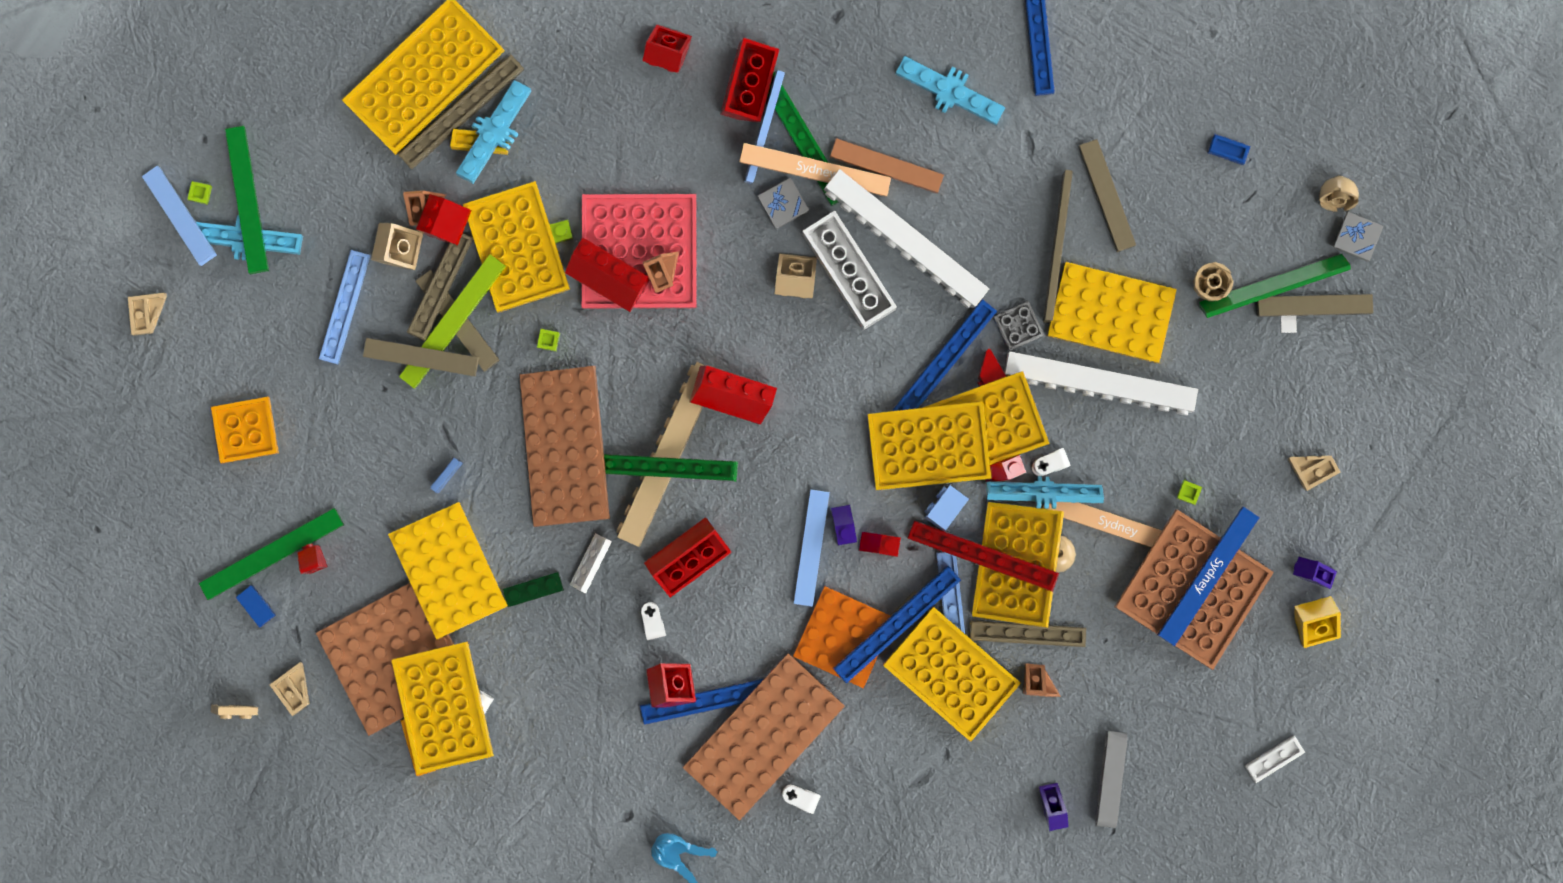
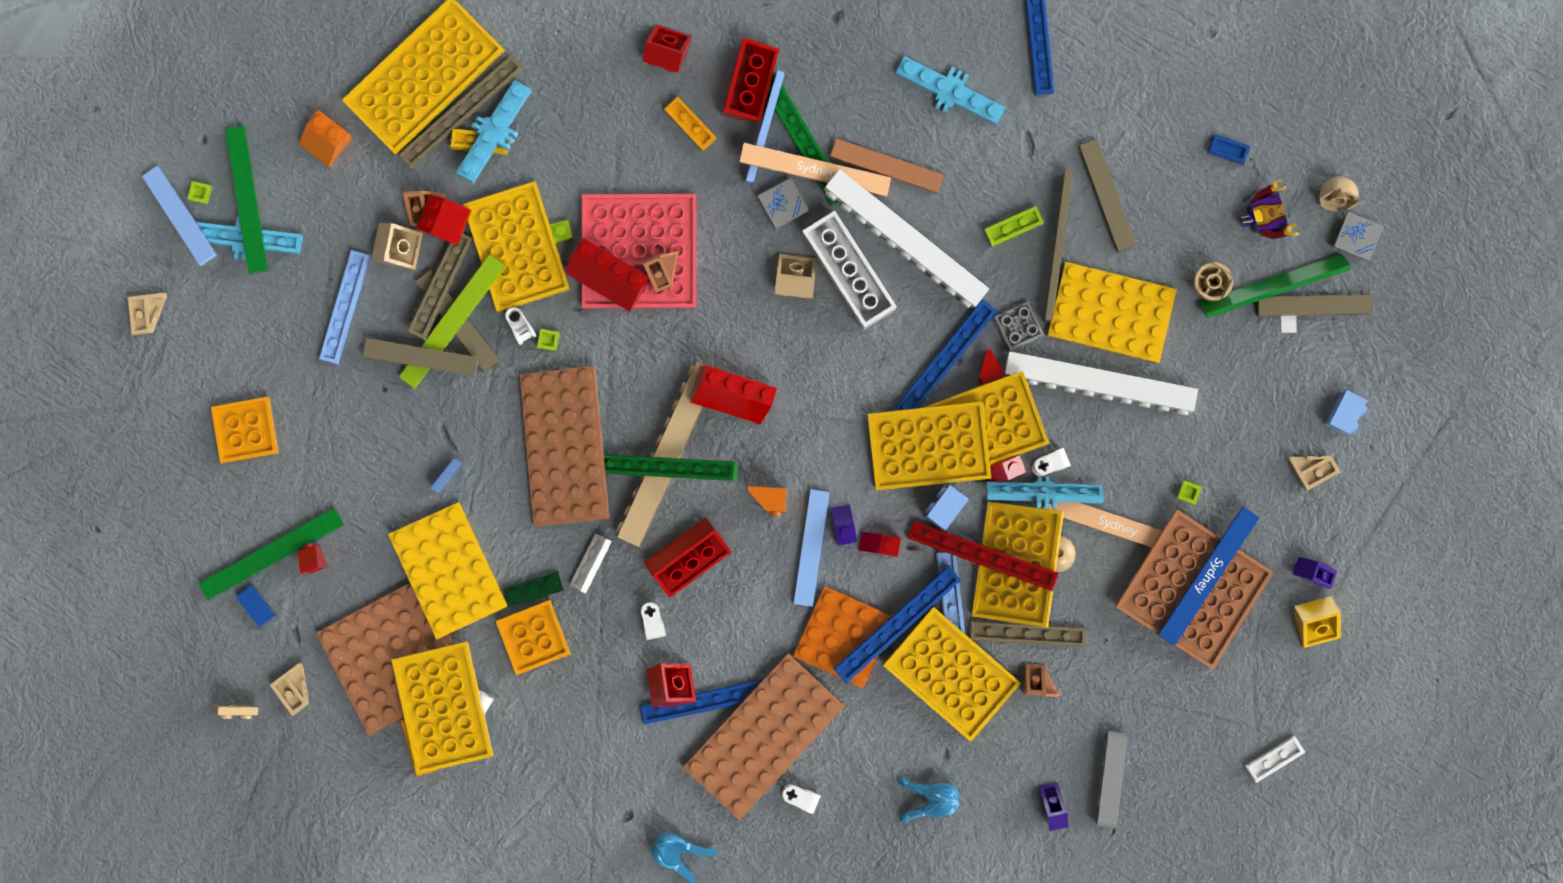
none -> orange slope [299,110,353,167]
none -> light orange plate [496,600,571,675]
none -> white piece [505,307,537,345]
none -> light orange plate [664,97,717,151]
none -> orange slope [748,486,787,517]
none -> dark azure hair [899,776,960,824]
none -> lime plate [984,206,1044,247]
none -> torso [1239,179,1299,240]
none -> light blue brick [1325,390,1368,436]

